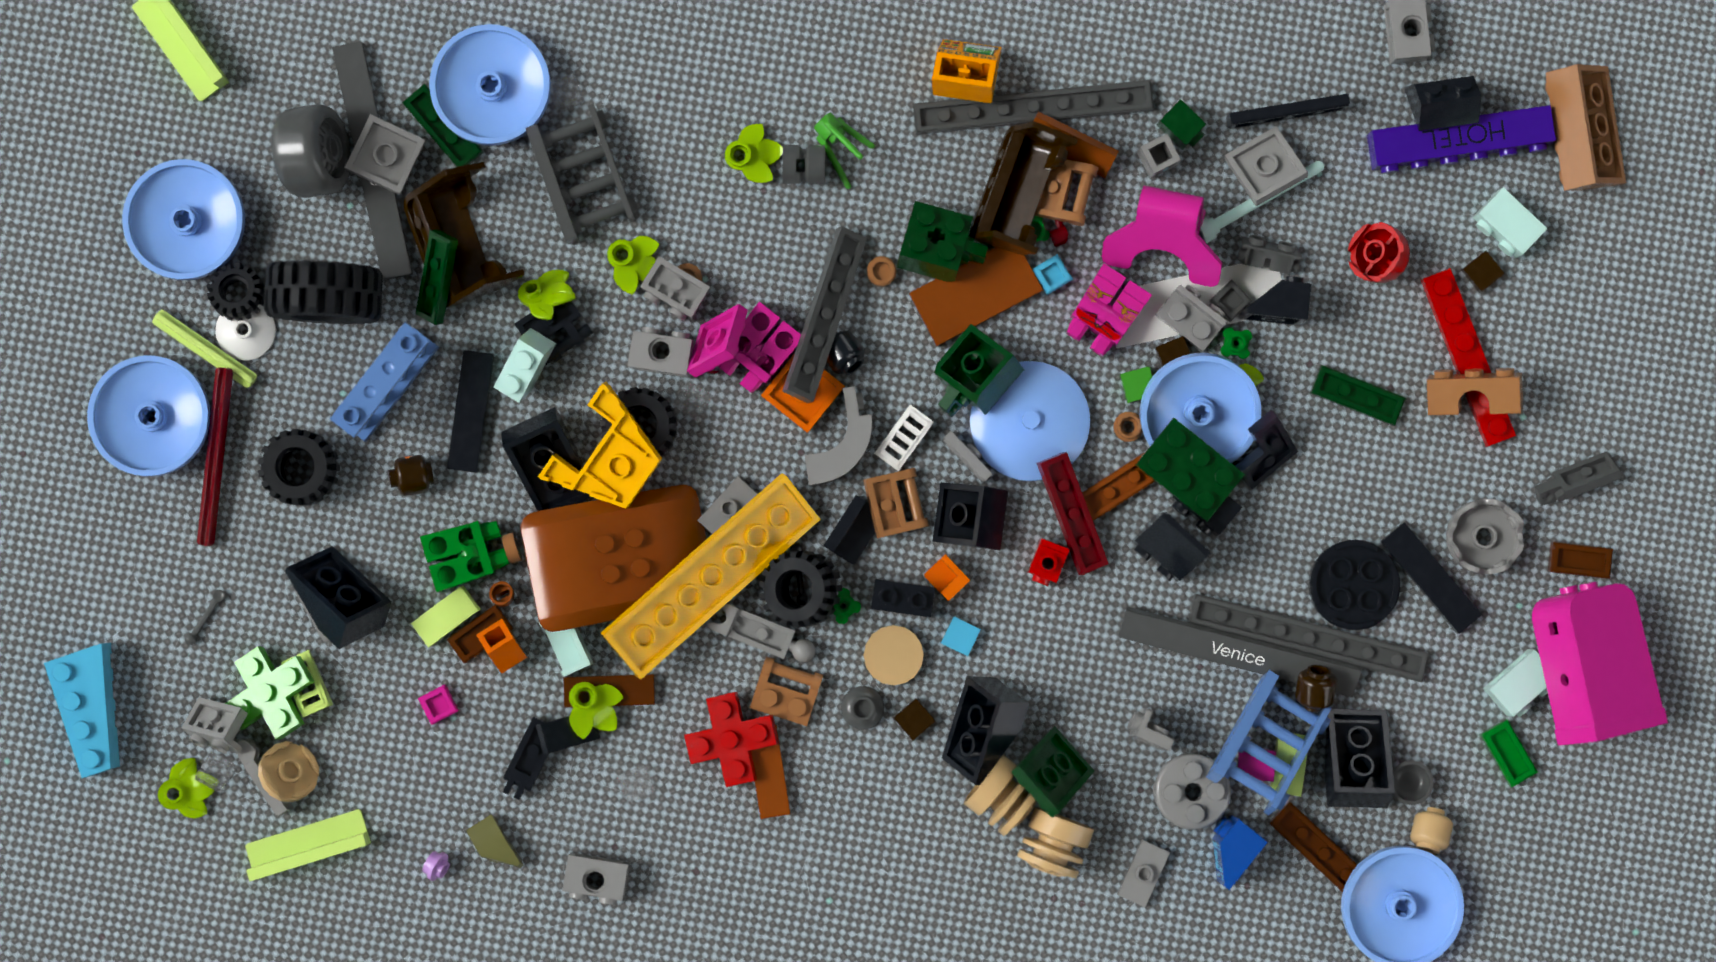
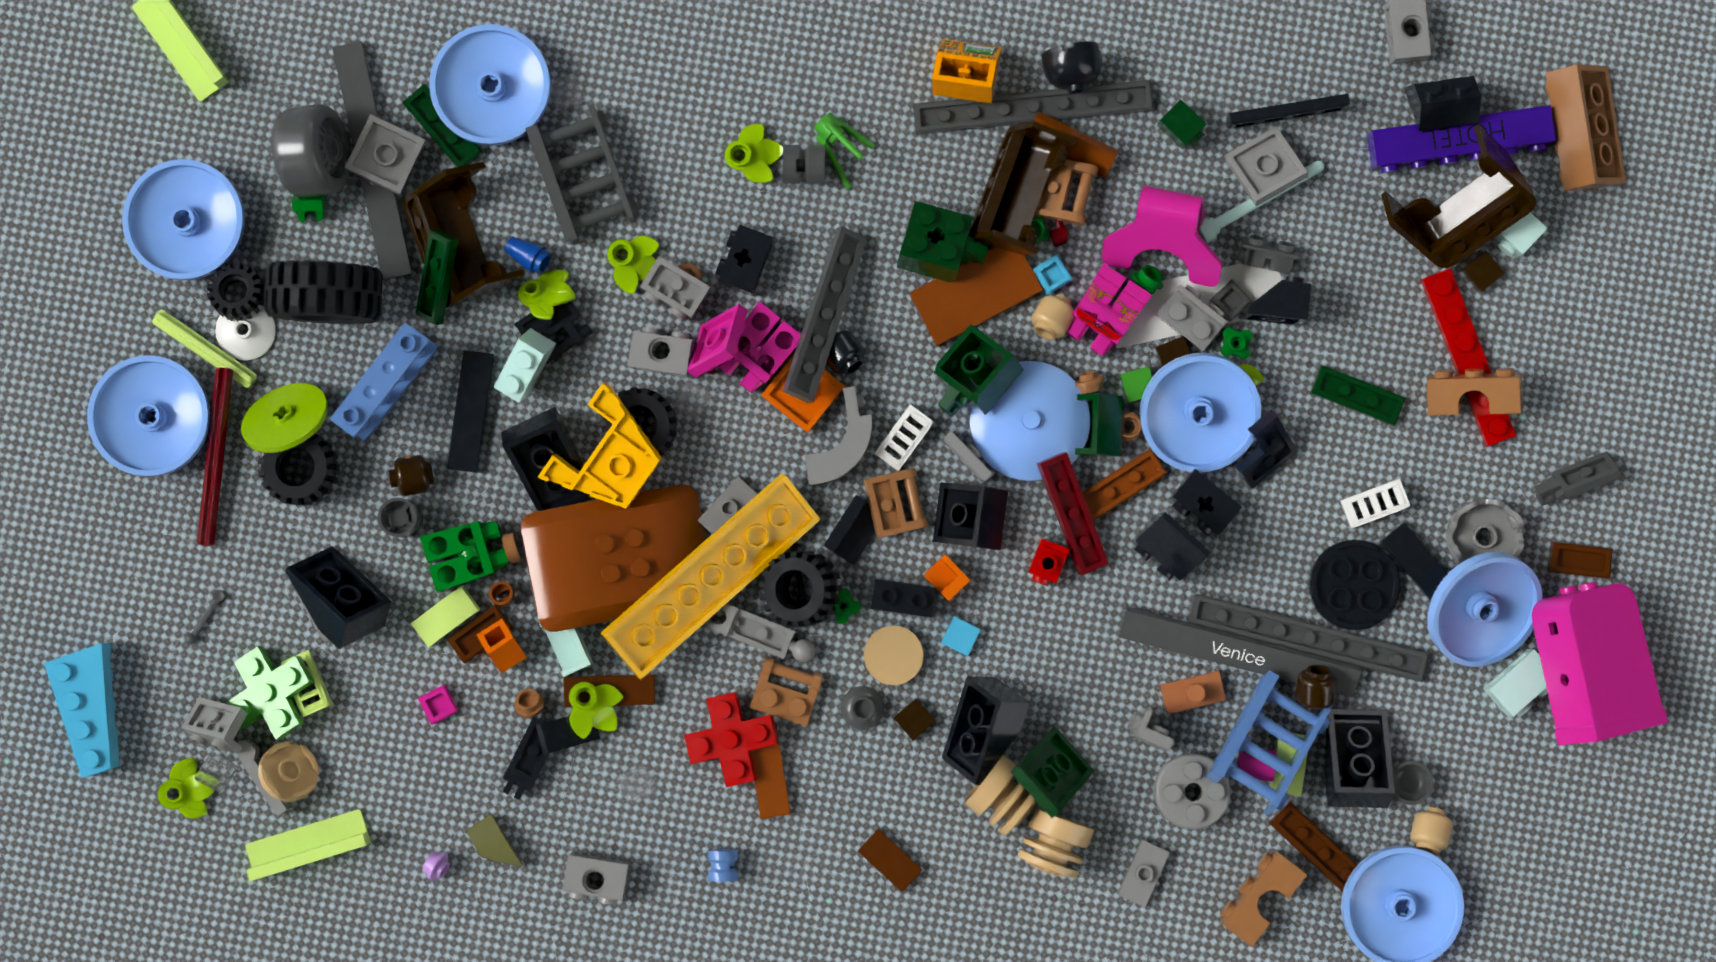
medium nougat tile [867,256,896,287] -> none
dark green plate [1135,418,1245,522] -> none
light grey brick [1137,133,1181,179] -> none
blue slope [1212,815,1268,890] -> none
red cylinder [1348,222,1410,283] -> none
green tile [1479,719,1538,787] -> none
none -> lime piece [241,383,328,453]
none -> green tile [291,195,327,222]
none -> dark grey wheel [378,498,423,538]
none -> blue cone [504,236,551,274]
none -> medium nougat plate [514,689,545,718]
none -> medium blue wheel [708,849,738,882]
none -> black brick [715,224,774,296]
none -> reddish brown tile [858,829,922,892]
none -> tan head [1031,294,1074,340]
none -> black cylinder [1041,41,1102,94]
none -> medium nougat plate [1075,370,1105,394]
none -> dark green panel [1075,393,1123,457]
none -> green plate [1132,265,1163,294]
none -> nougat tile [1159,671,1226,714]
none -> medium nougat arch [1219,850,1307,947]
none -> white slope [1340,479,1410,529]
none -> dark brown windscreen [1381,124,1536,268]
none -> light blue dish [1427,552,1543,667]

